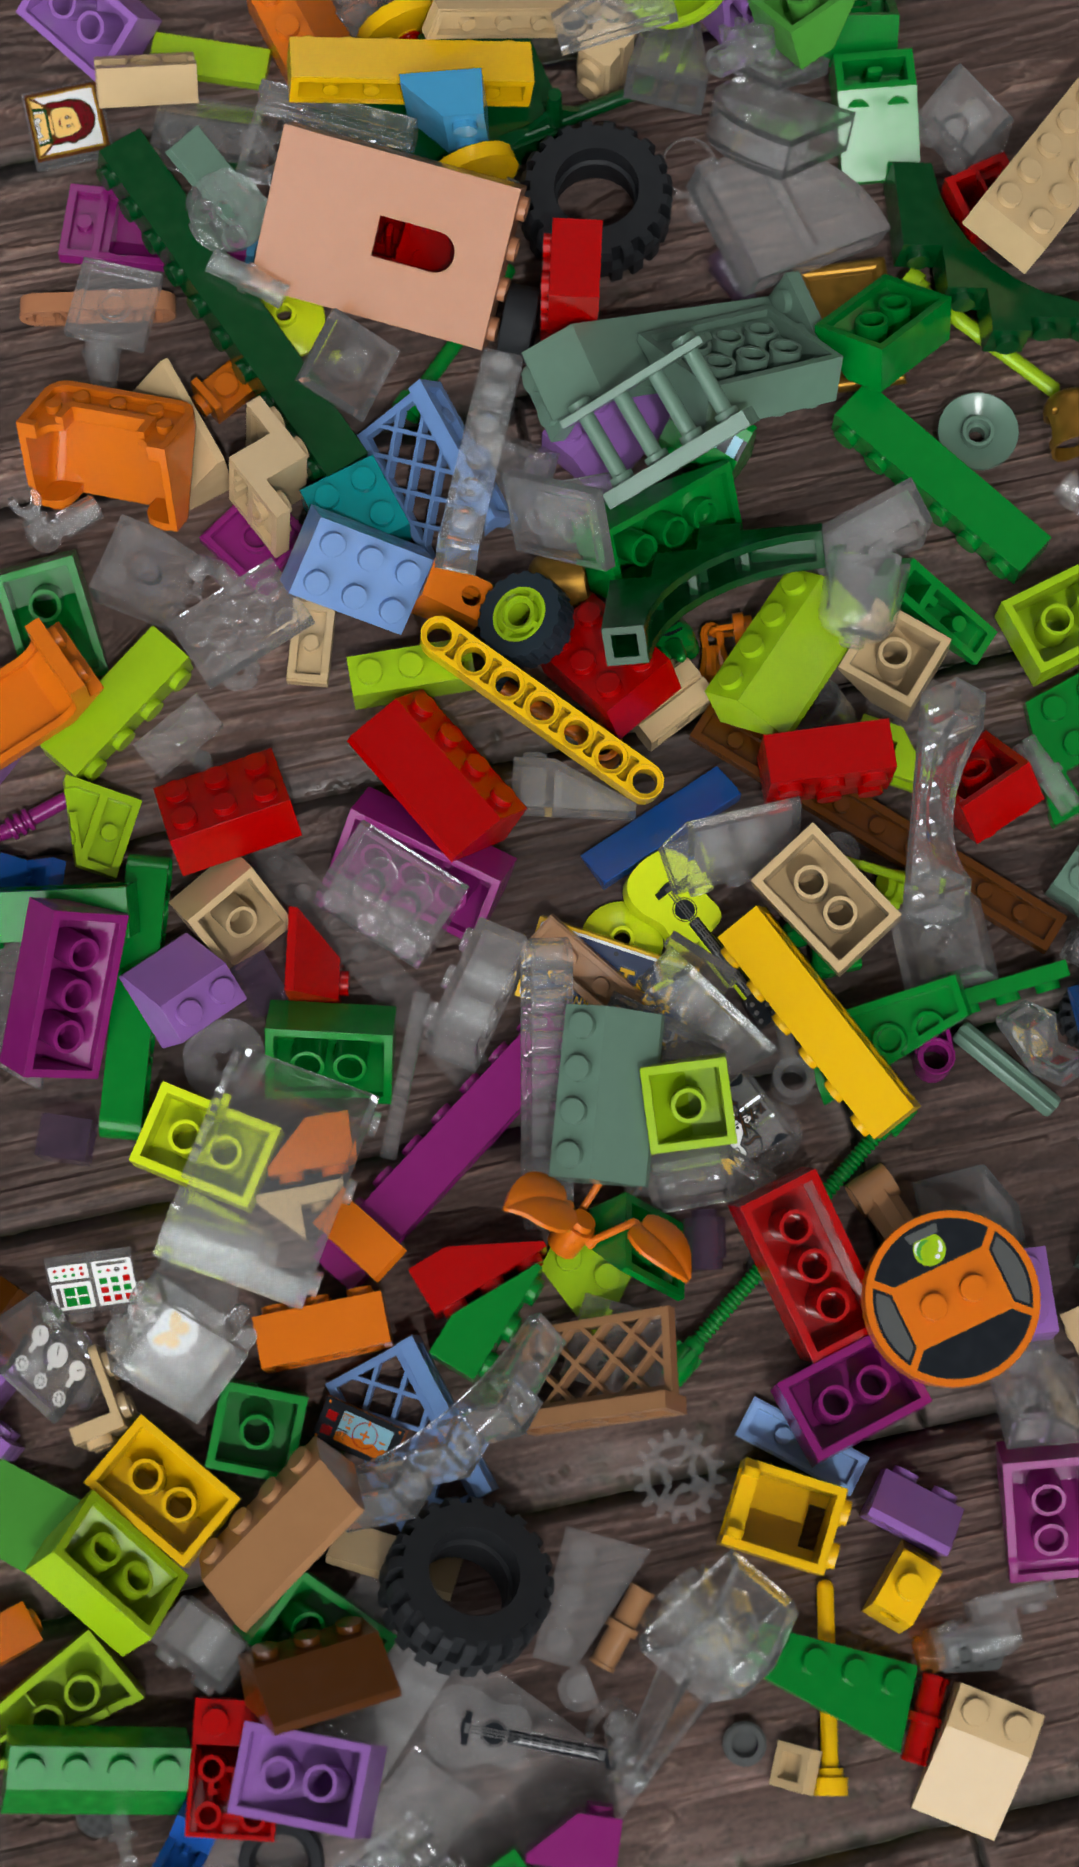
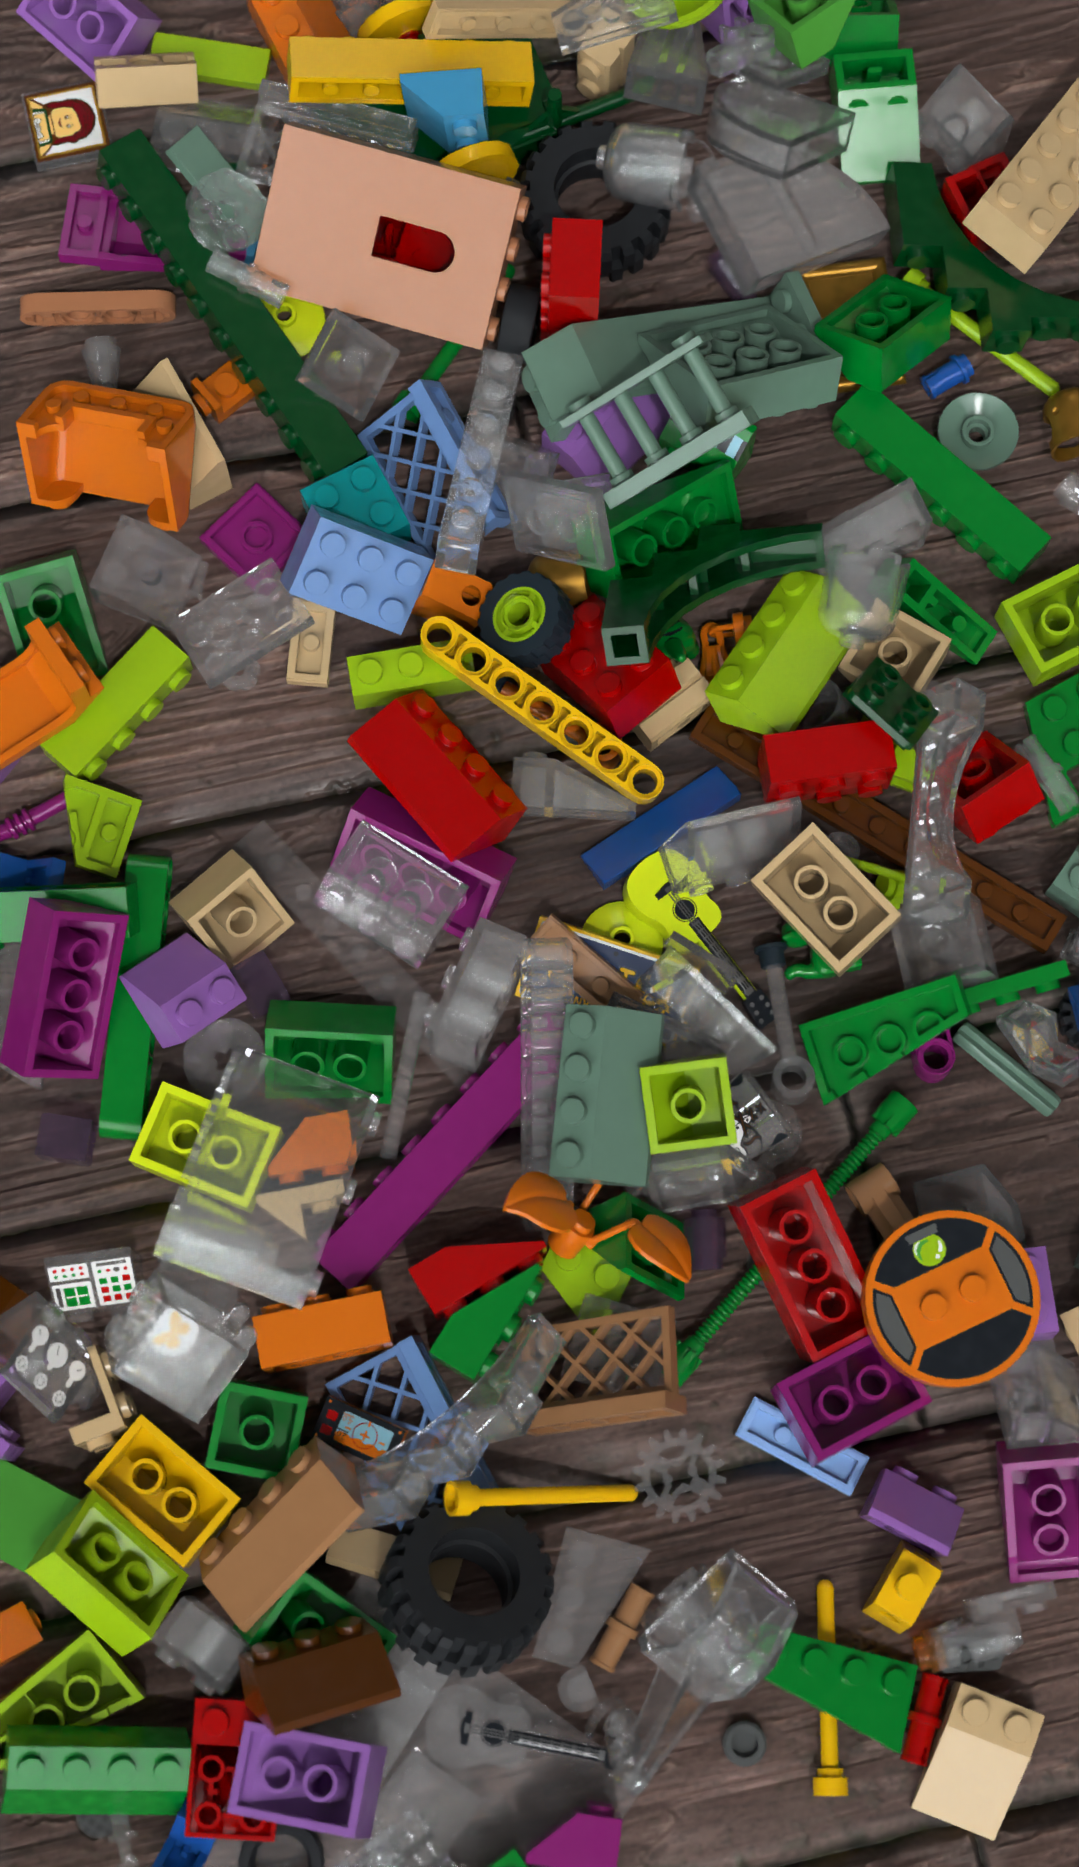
clear bar [8,486,104,553] -> none
clear tile [64,257,164,353] -> none
clear plate [133,693,224,779] -> none
red brick [153,748,302,876] -> none
clear arm [185,554,246,598] -> none
tan bracket [229,396,309,558] -> none
red slope [284,907,350,1003] -> none
orange slope [312,1192,407,1283] -> none
yellow container [716,1457,852,1576] -> none
yellow brick [717,905,921,1139] -> none
tan plate [769,1740,822,1796] -> none
none -> yellow piece [443,1480,638,1516]
none -> clear cylinder [596,123,696,212]
none -> dark green bracket [842,656,939,751]
none -> blue pin [920,353,974,400]

